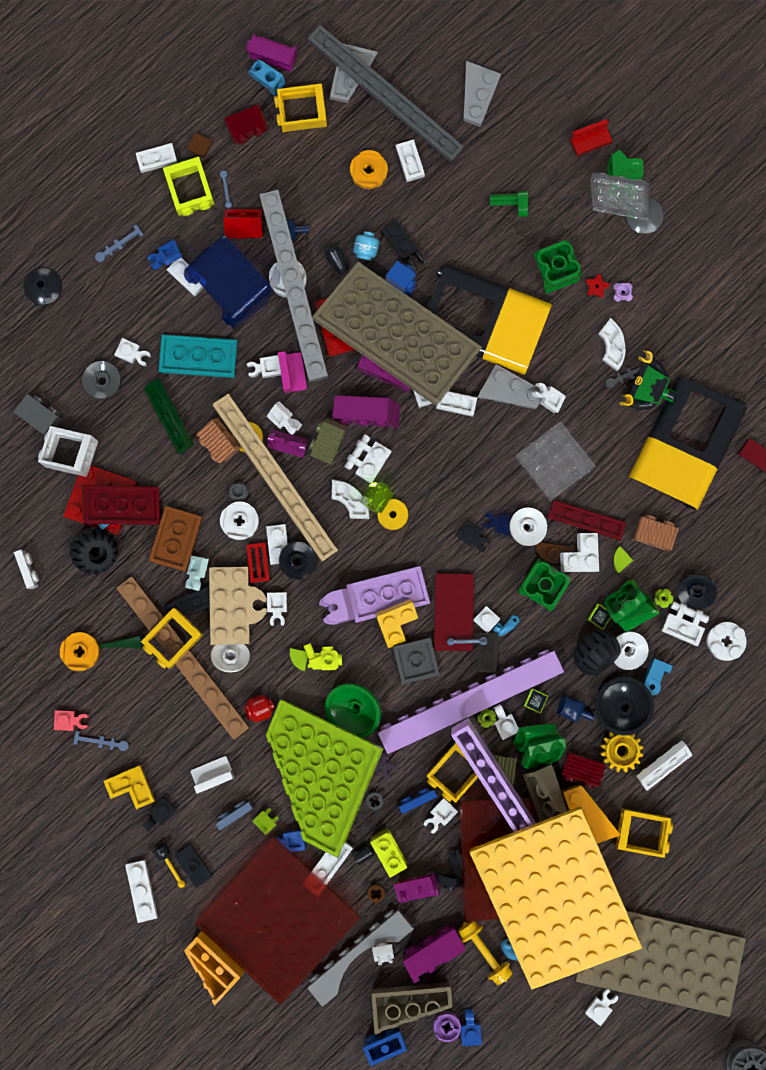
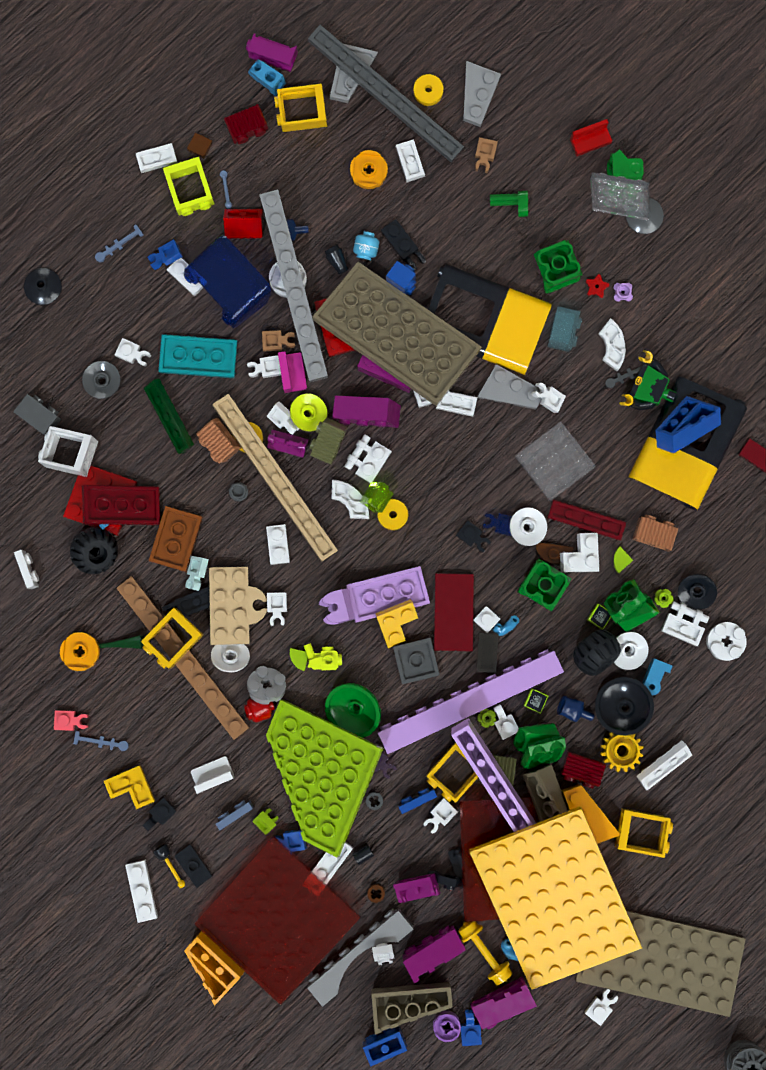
white plate [220,502,259,540] -> none
red tile [246,543,270,583] -> none
black dish [279,542,317,580] -> none
neon yellow window [370,827,407,878] -> none
sand blue hinge [447,637,487,646] -> none
none -> light grey plate [247,666,286,704]
none -> medium nougat plate [262,330,295,352]
none -> neon yellow dish [290,394,327,431]
none -> yellow piece [414,74,443,106]
none -> magenta wedge [470,976,537,1029]
none -> medium nougat plate [475,137,498,173]
none -> clear light blue piece [548,306,582,352]
none -> blue wedge [656,396,721,453]

